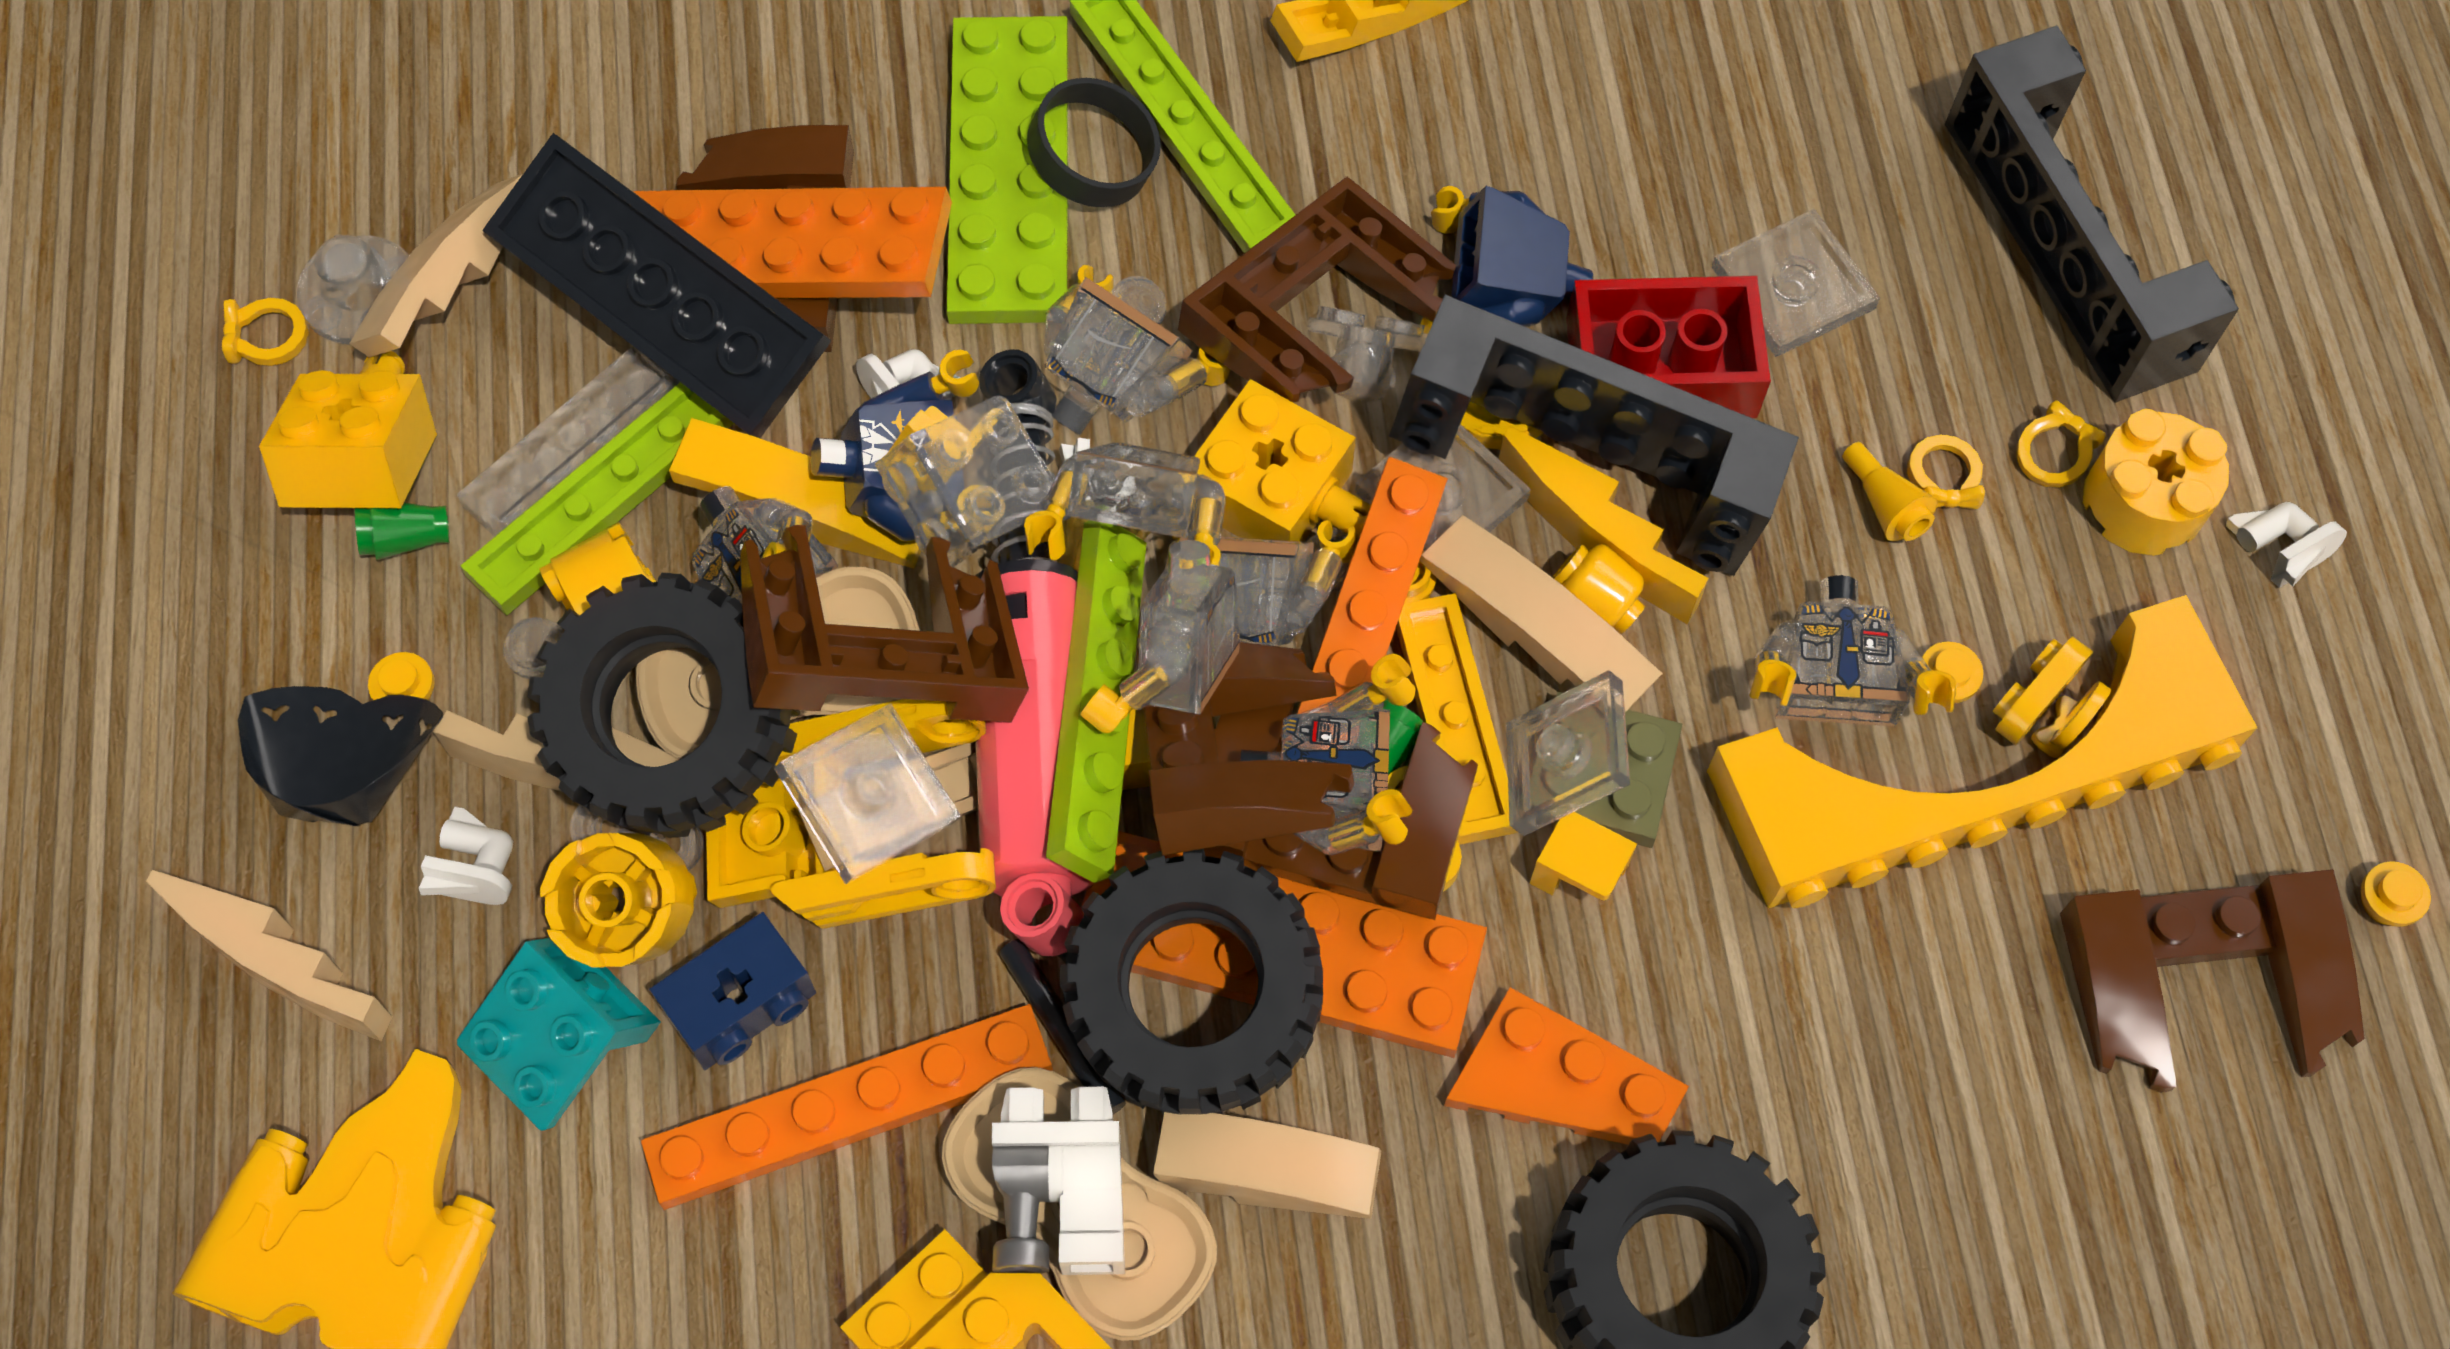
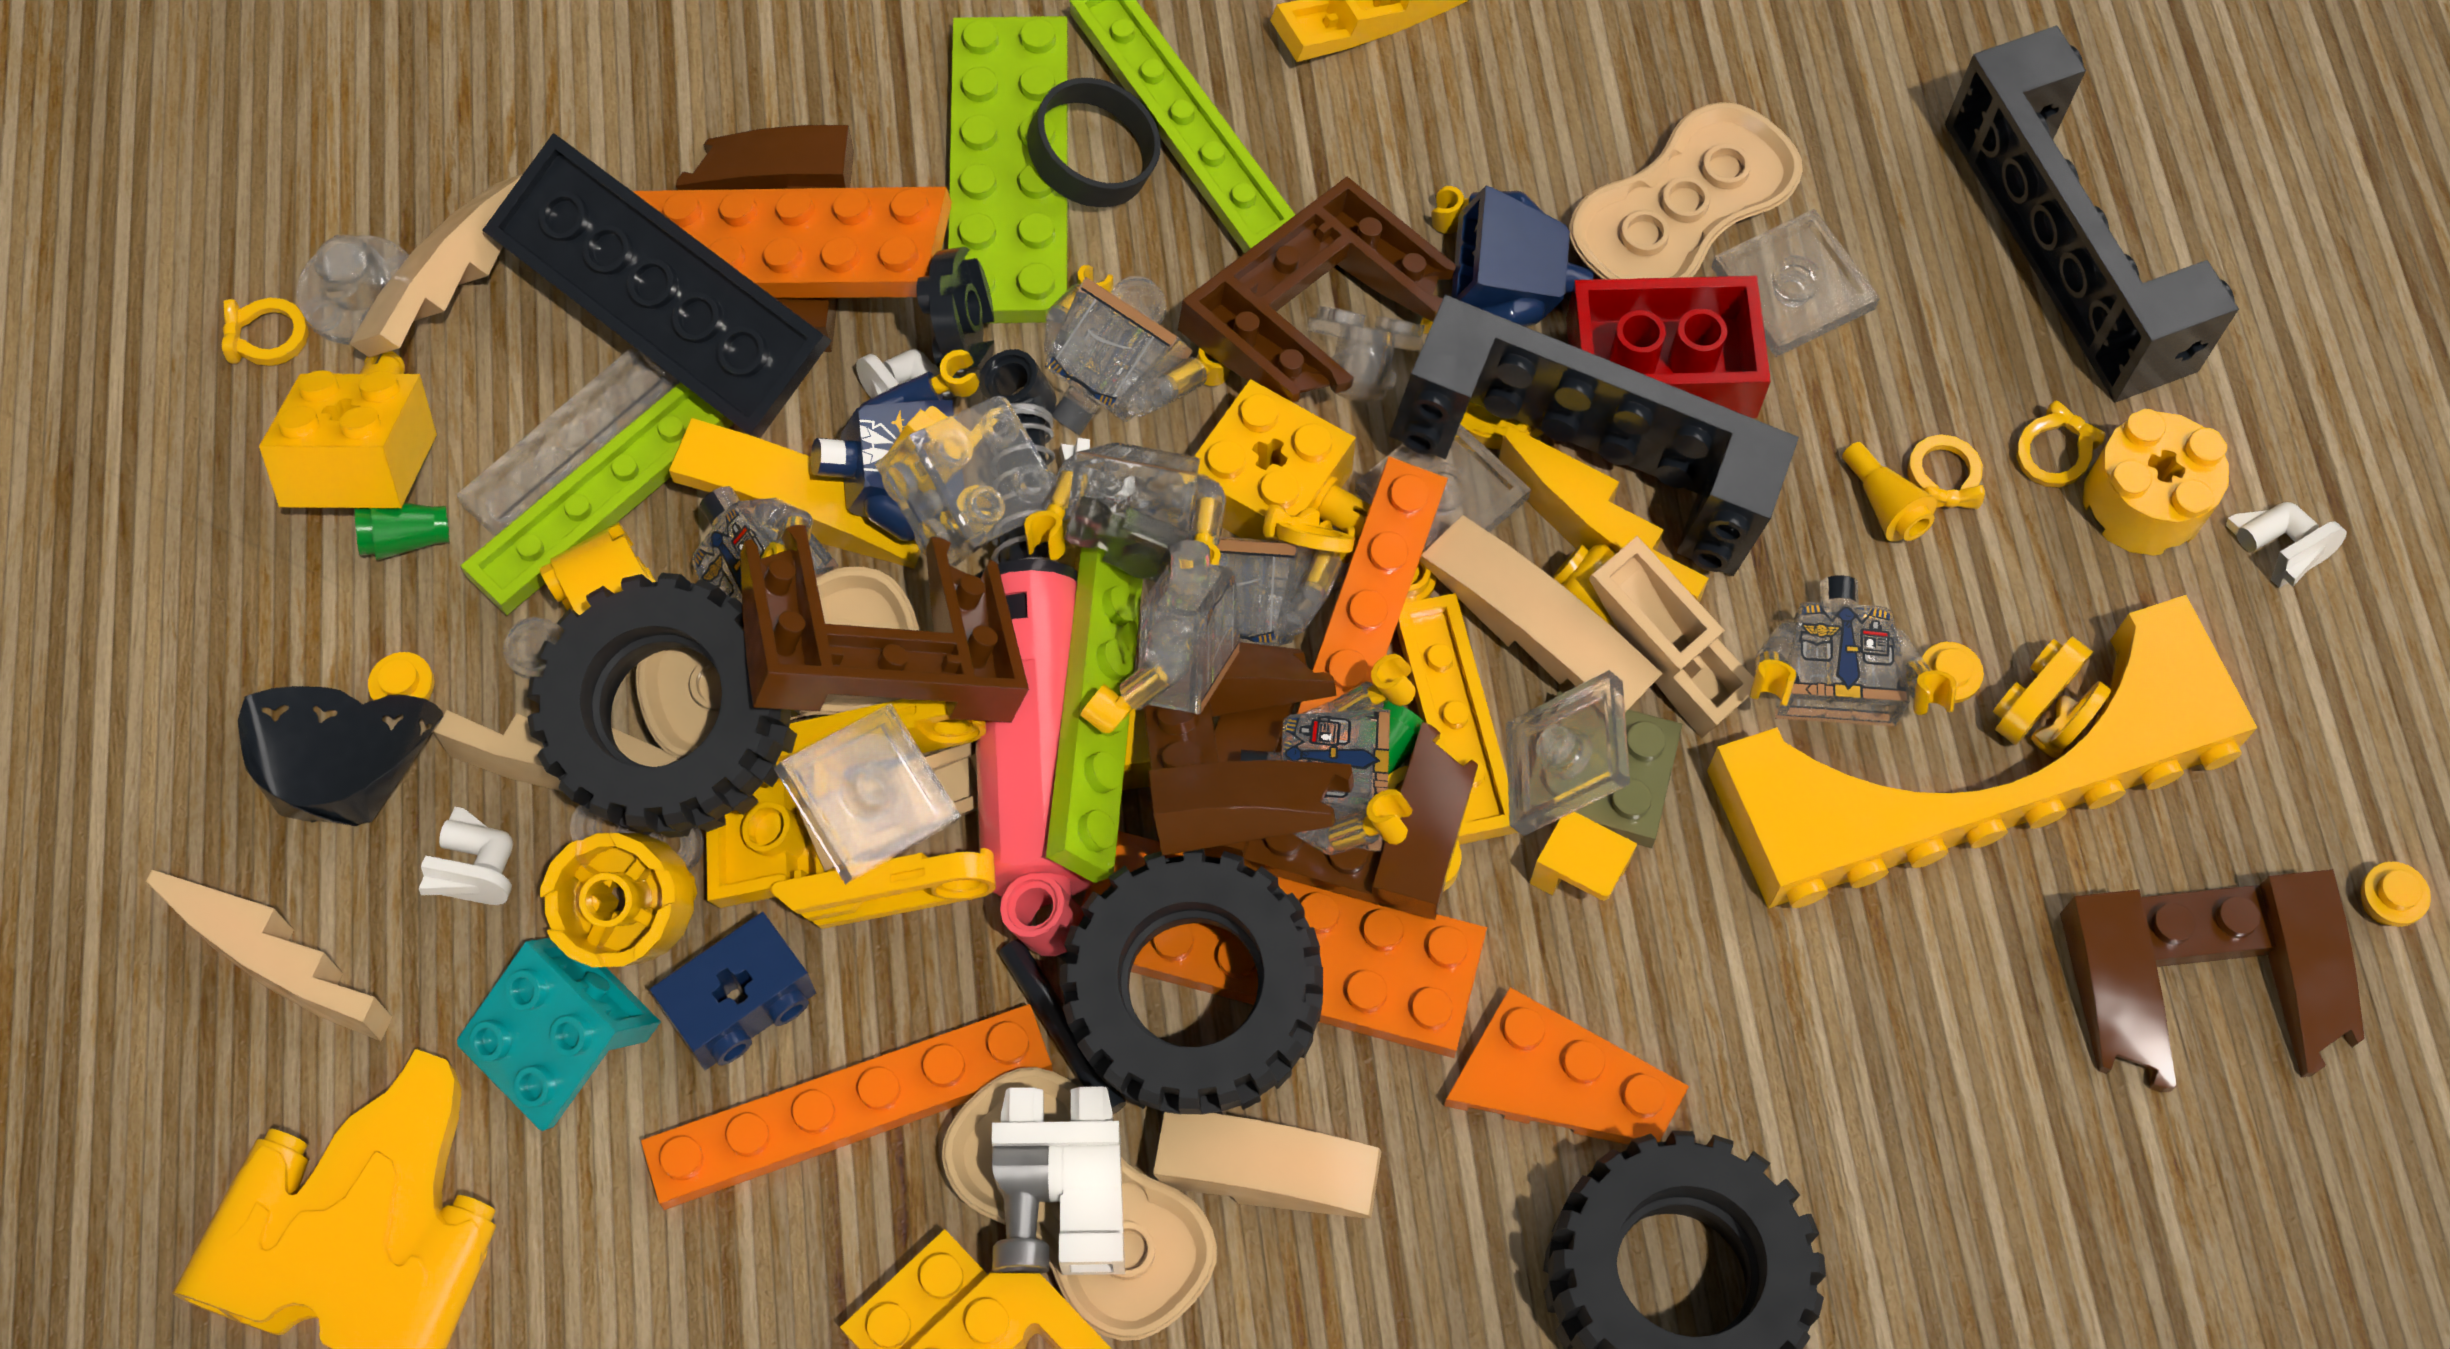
none -> black plate [916,247,994,372]
none -> clear smoke plate [1064,496,1188,584]
none -> yellow piece [1263,505,1355,553]
none -> tan plate [1569,102,1803,279]
none -> tan slope [1589,536,1754,738]

